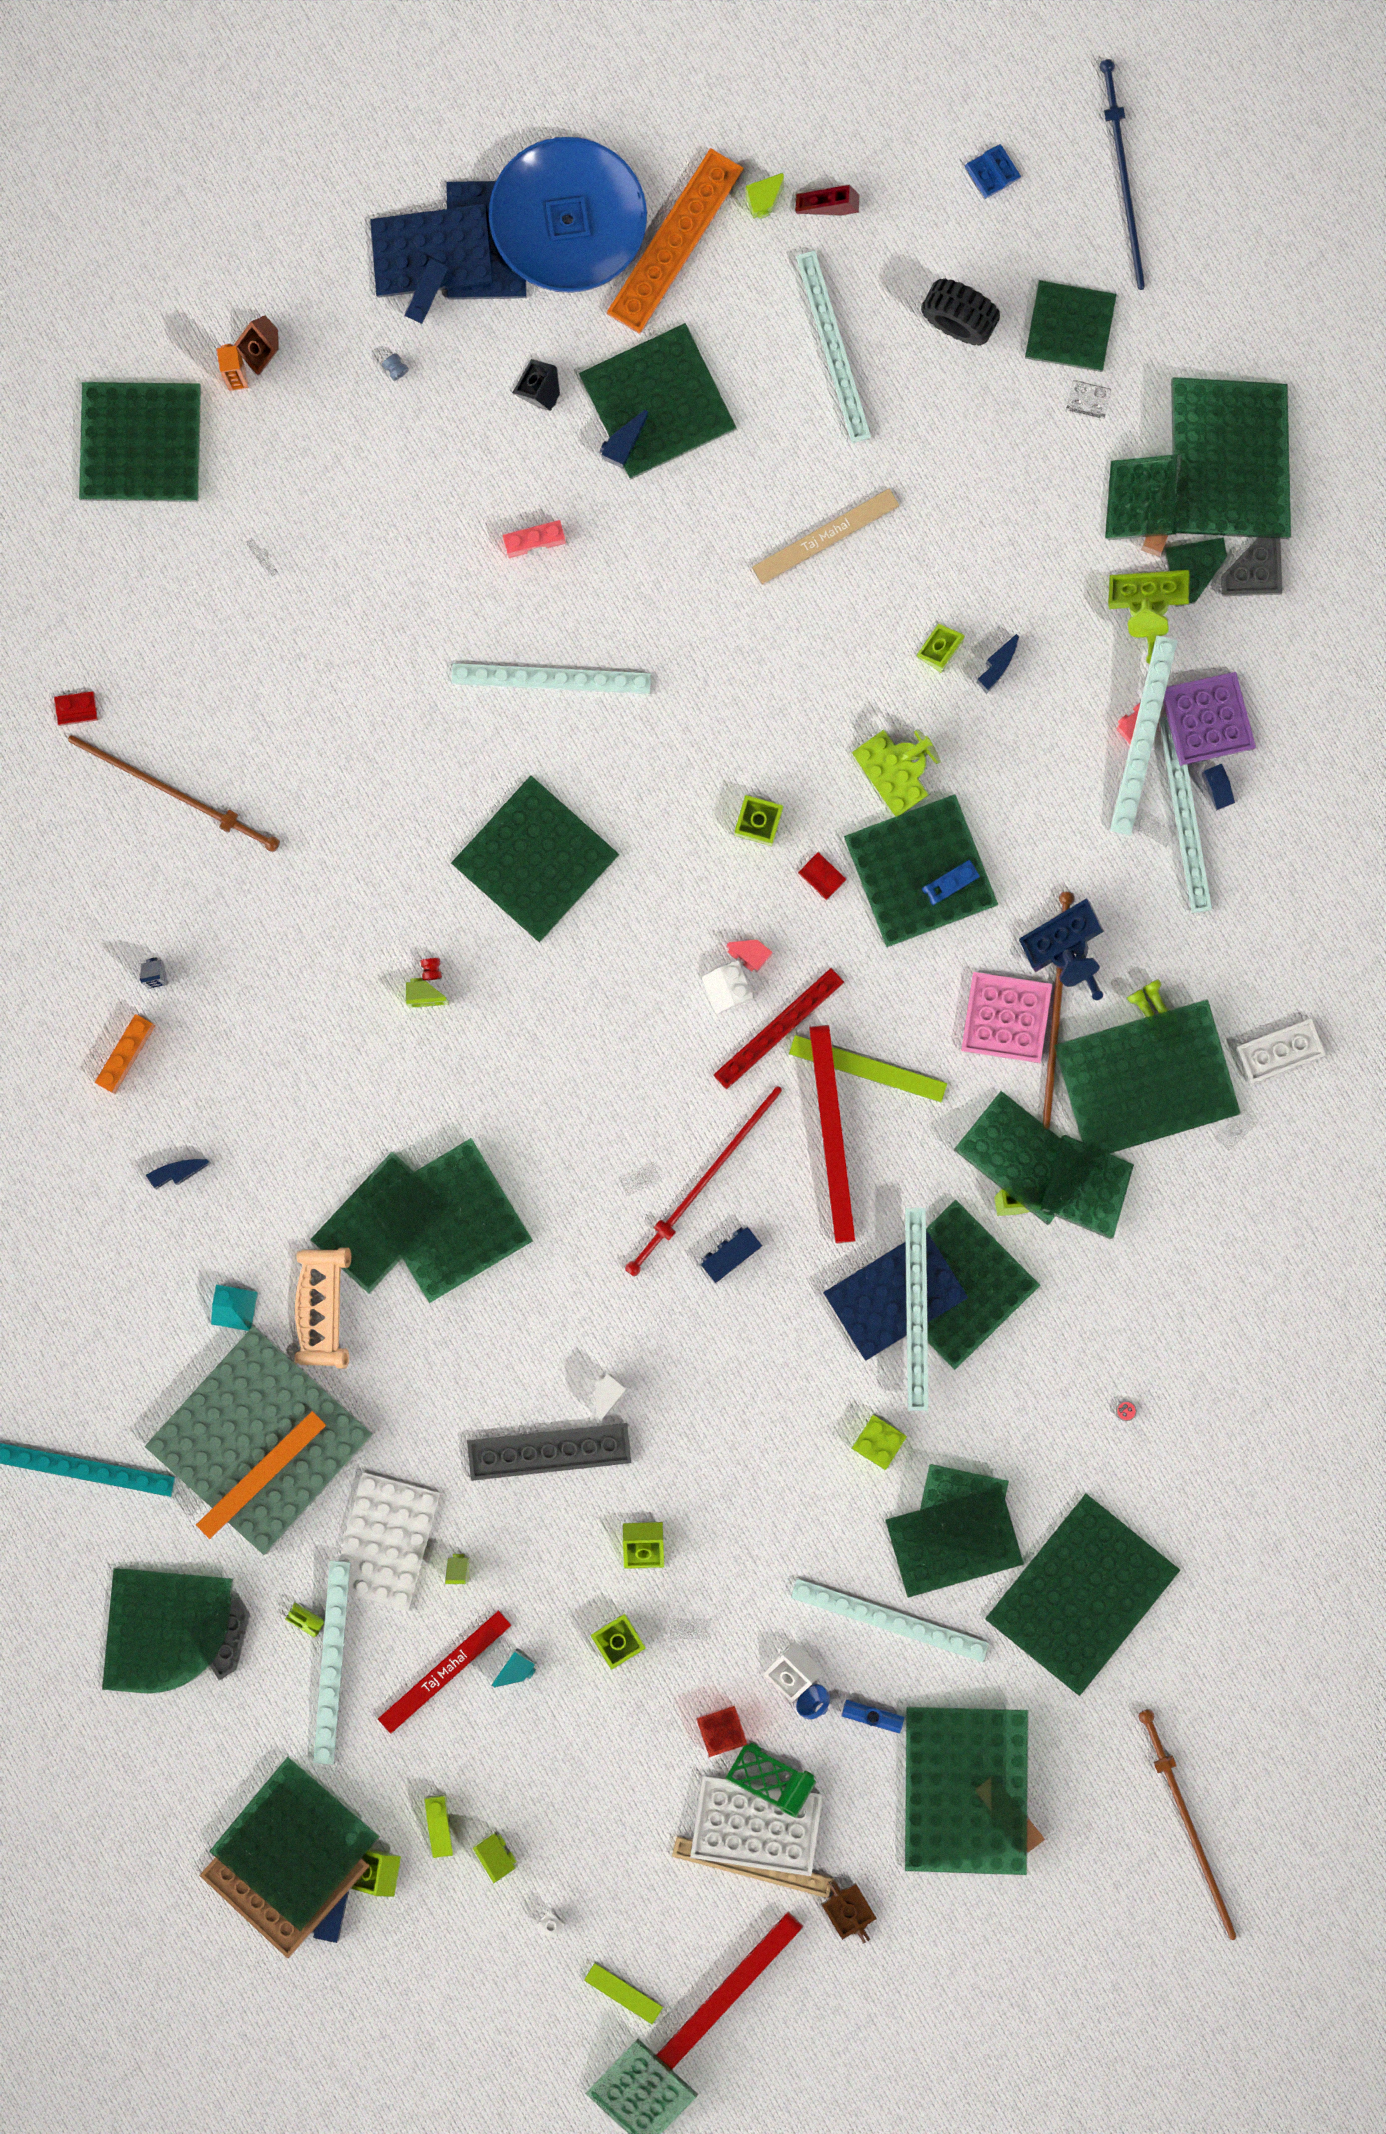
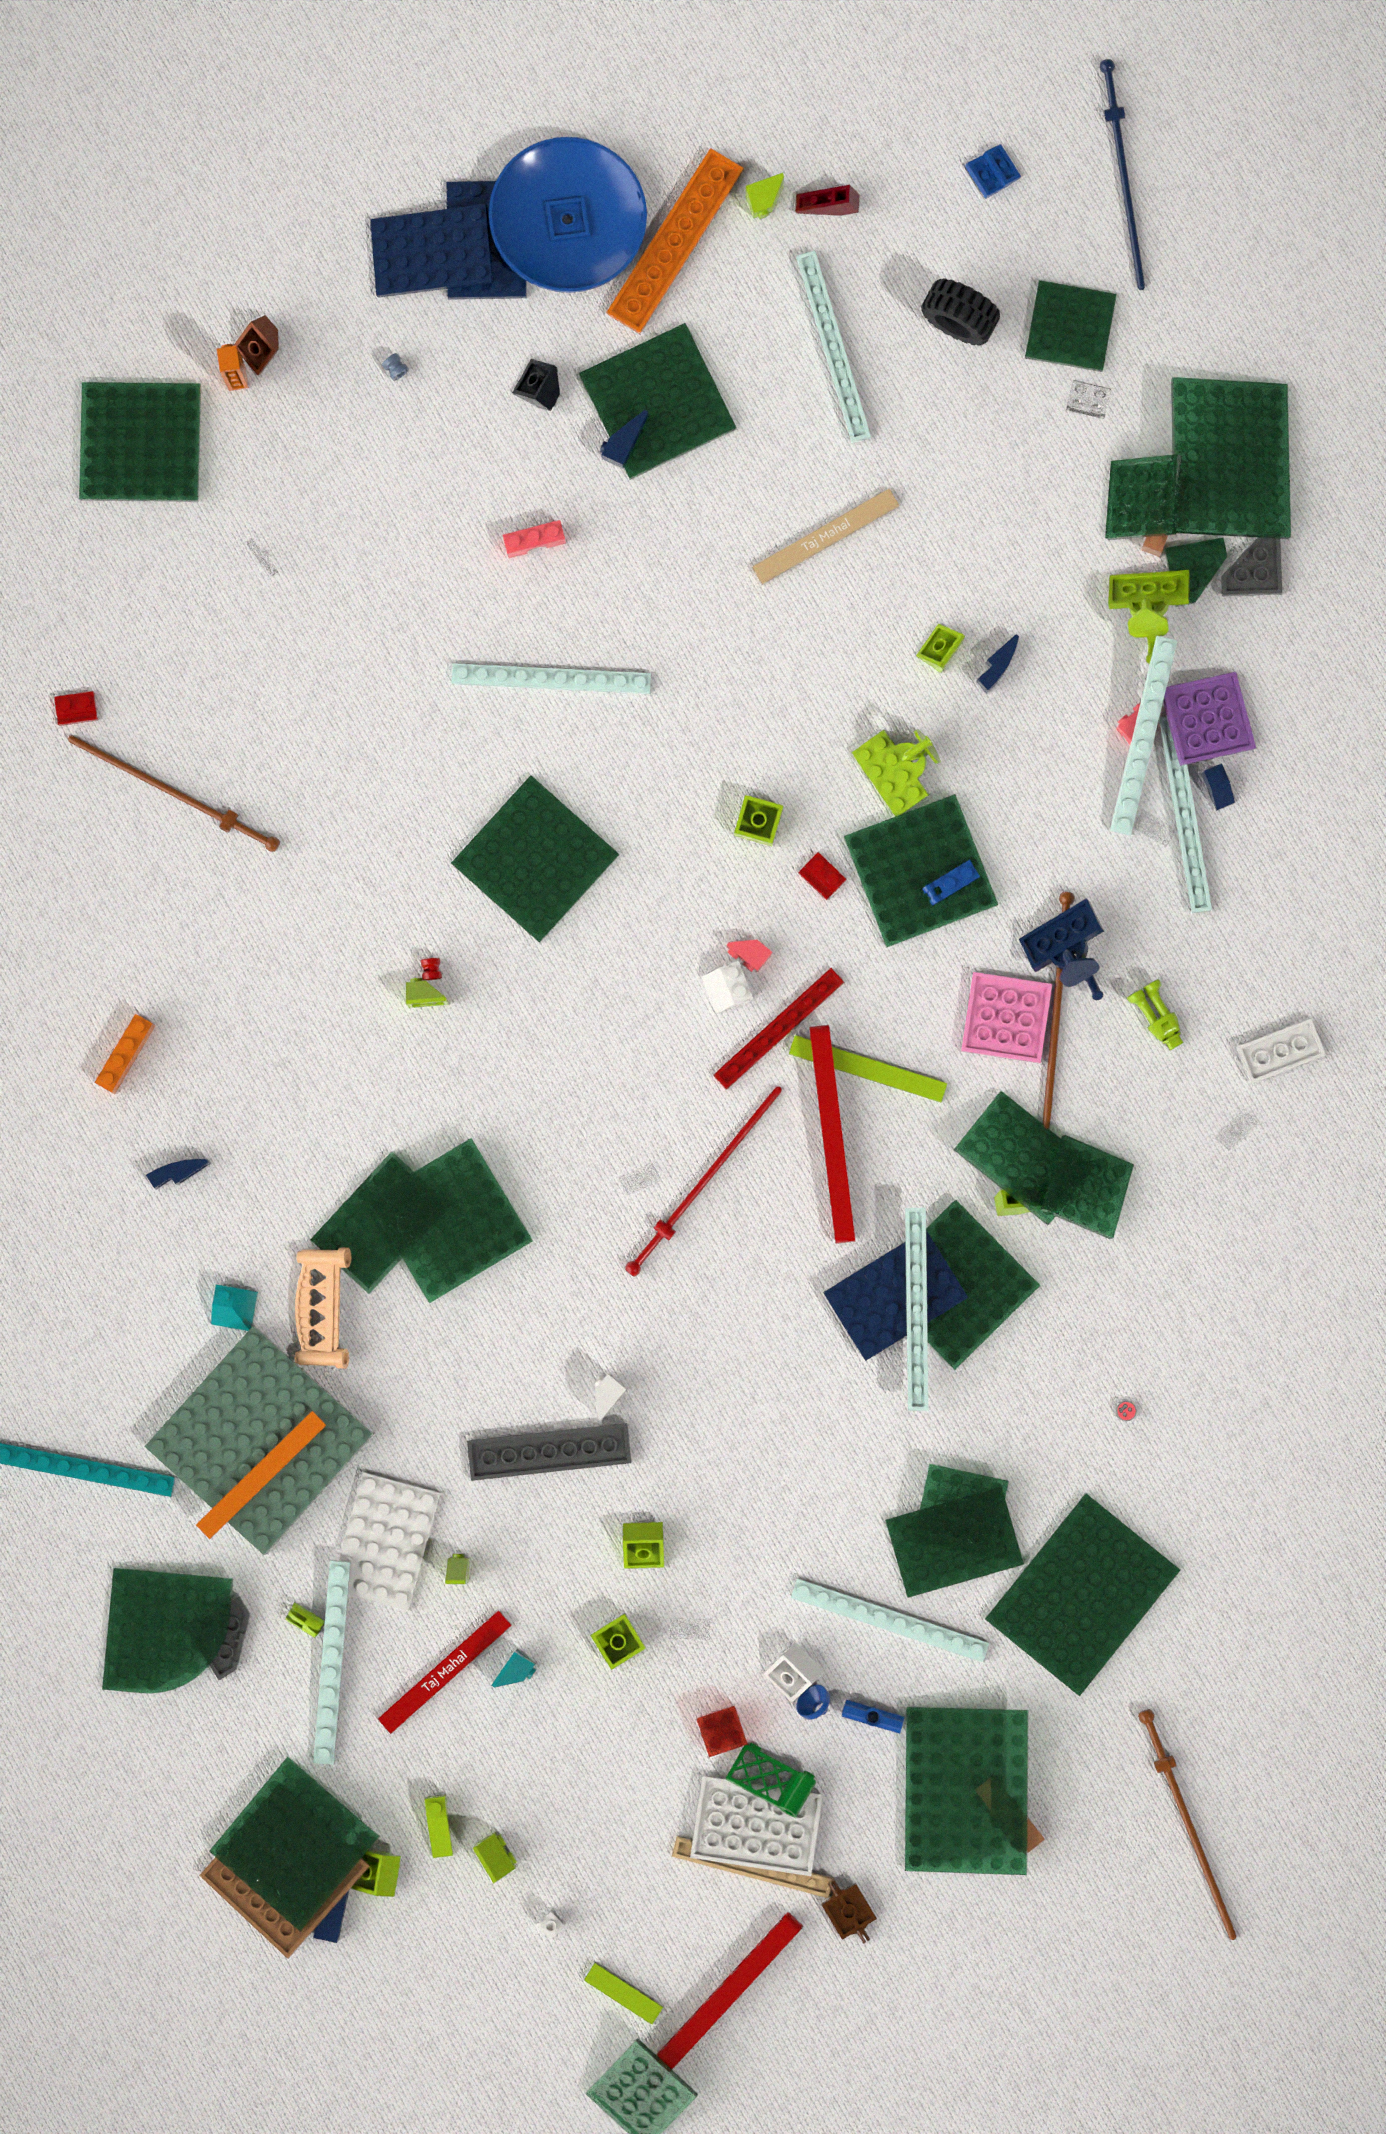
slope [140,957,168,989] -> none
dark blue slope [404,257,449,324] -> none
dark blue brick [700,1227,763,1284] -> none
lime brick [851,1414,907,1471] -> none
clear green plate [1054,999,1241,1160] -> none

